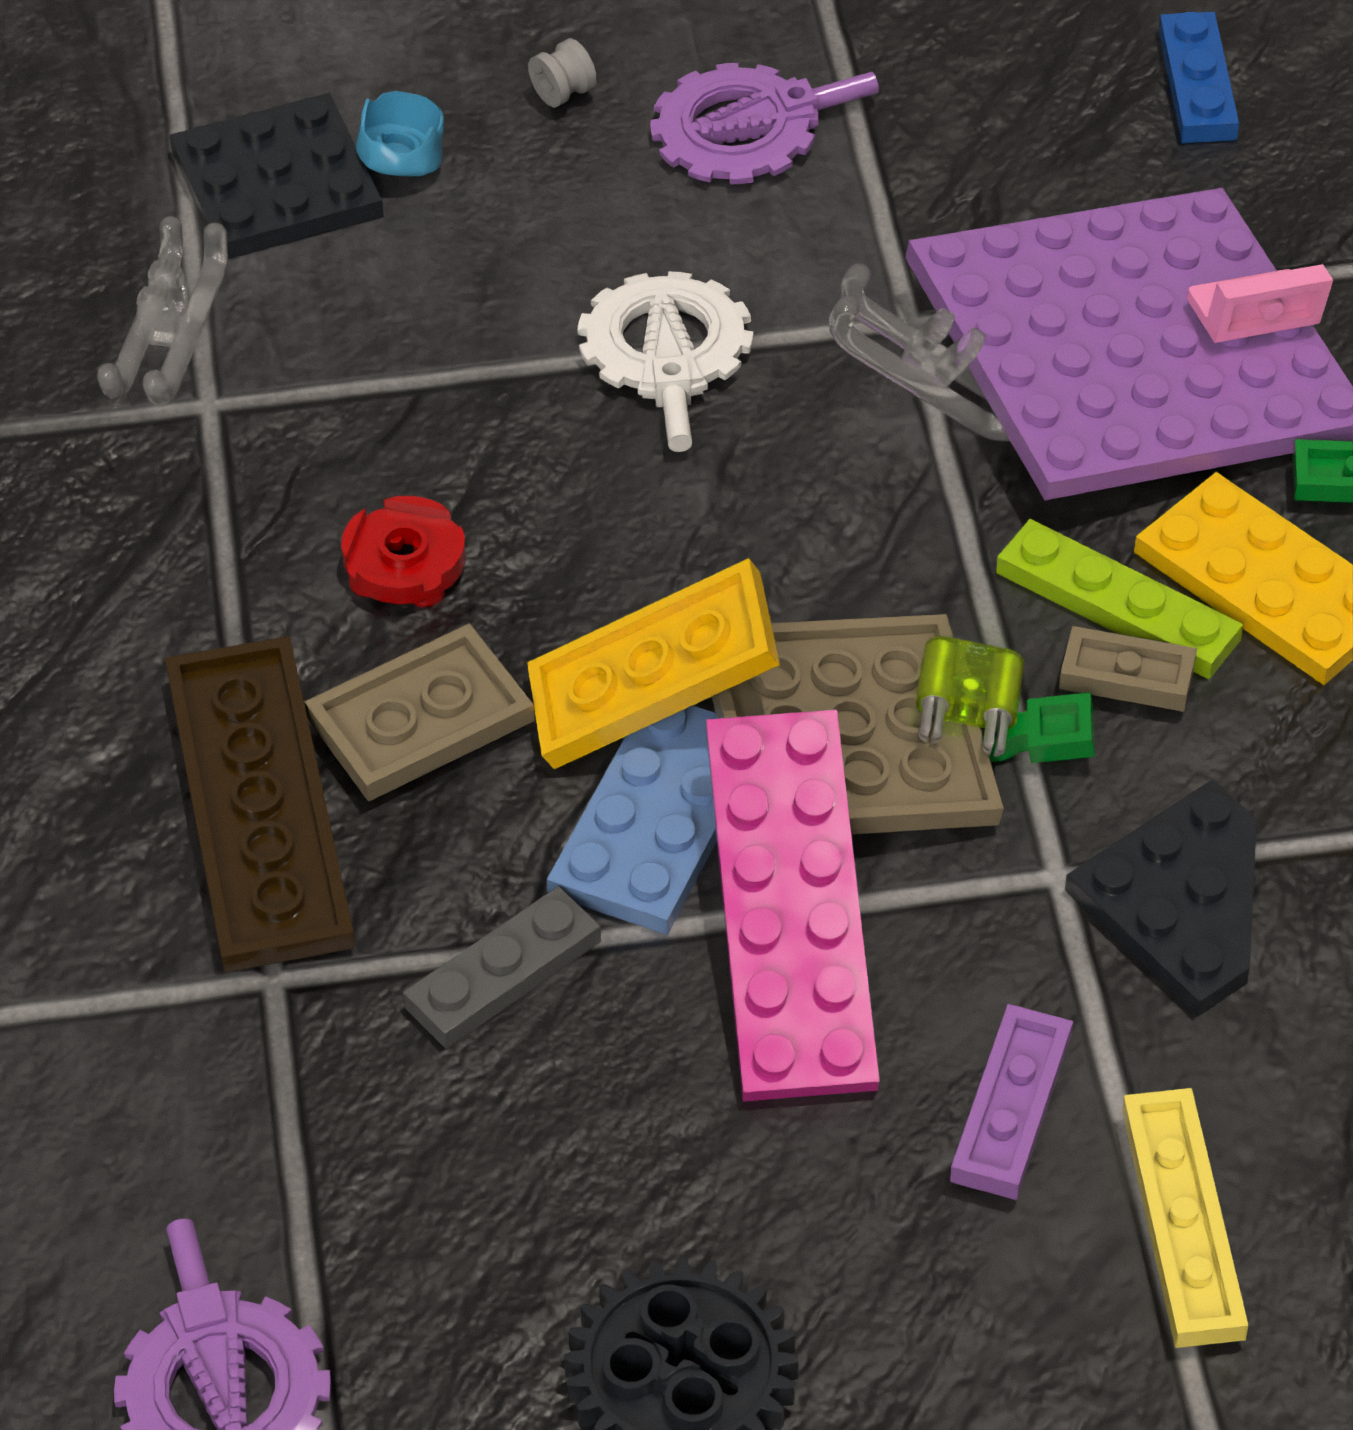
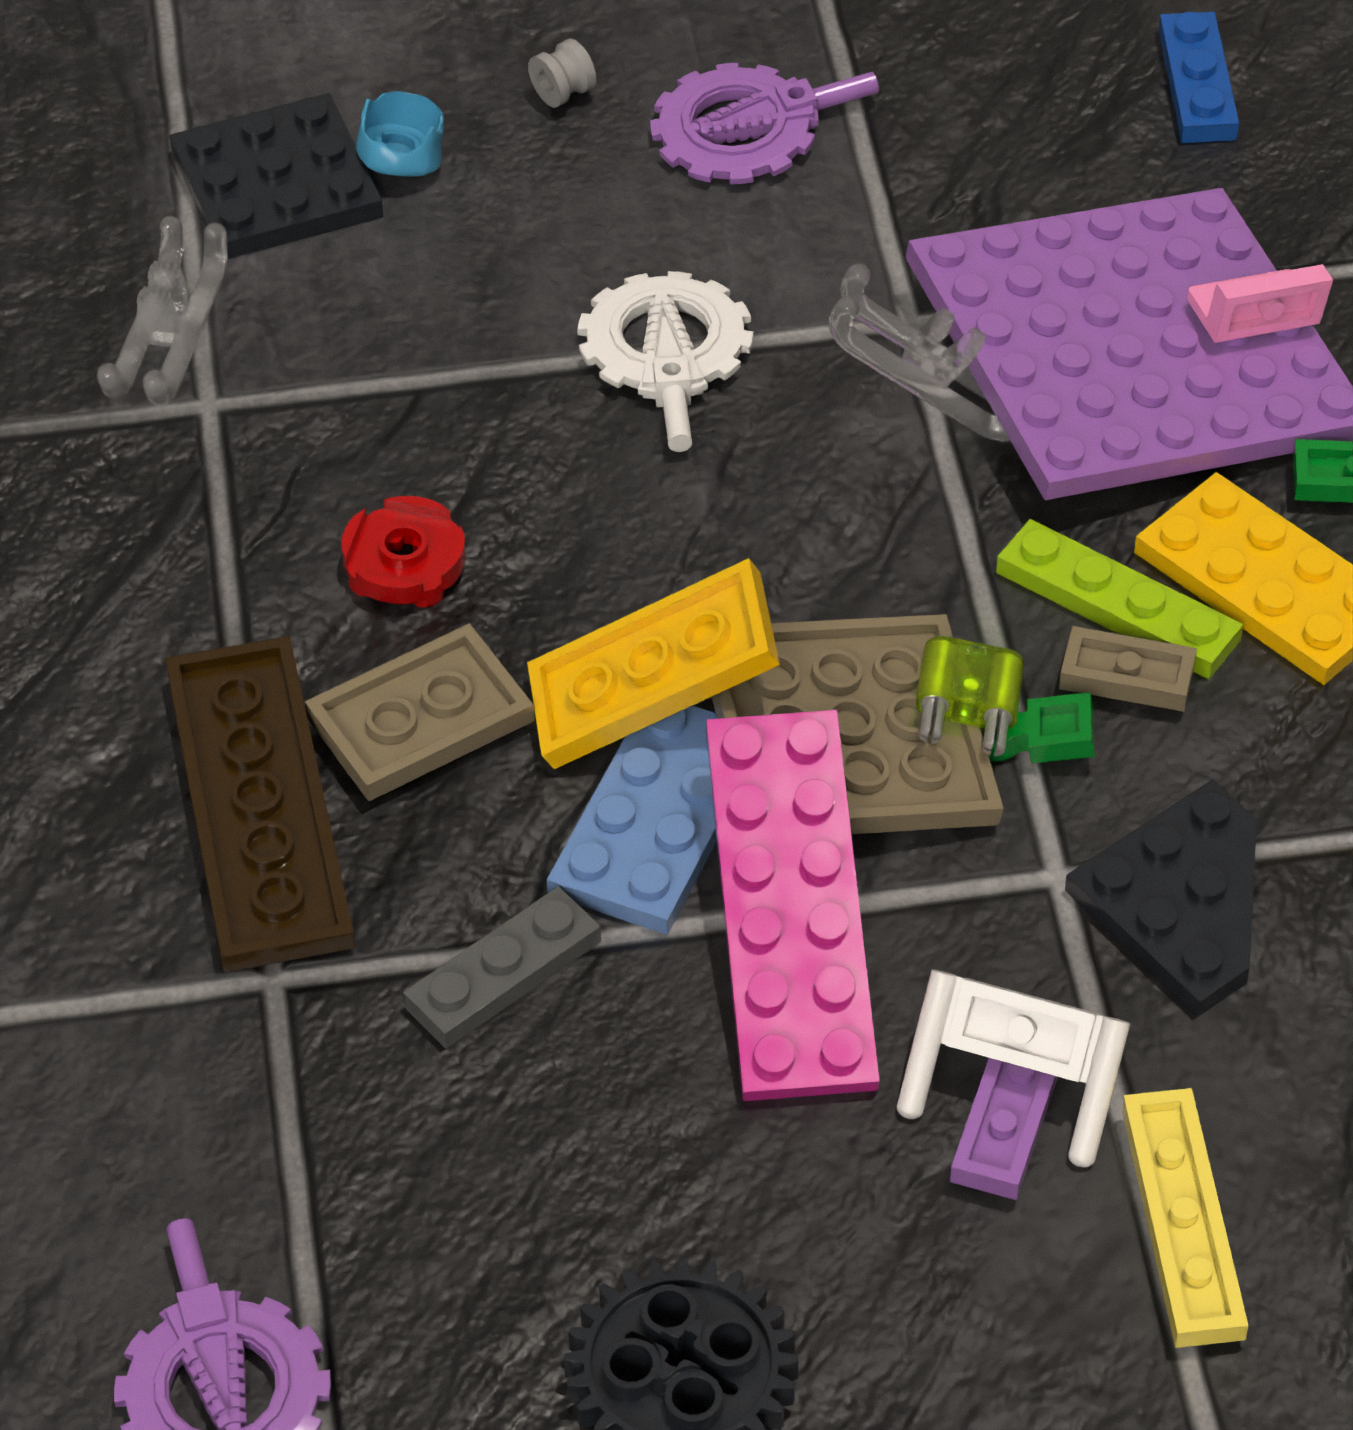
none -> white plate [897,969,1130,1167]

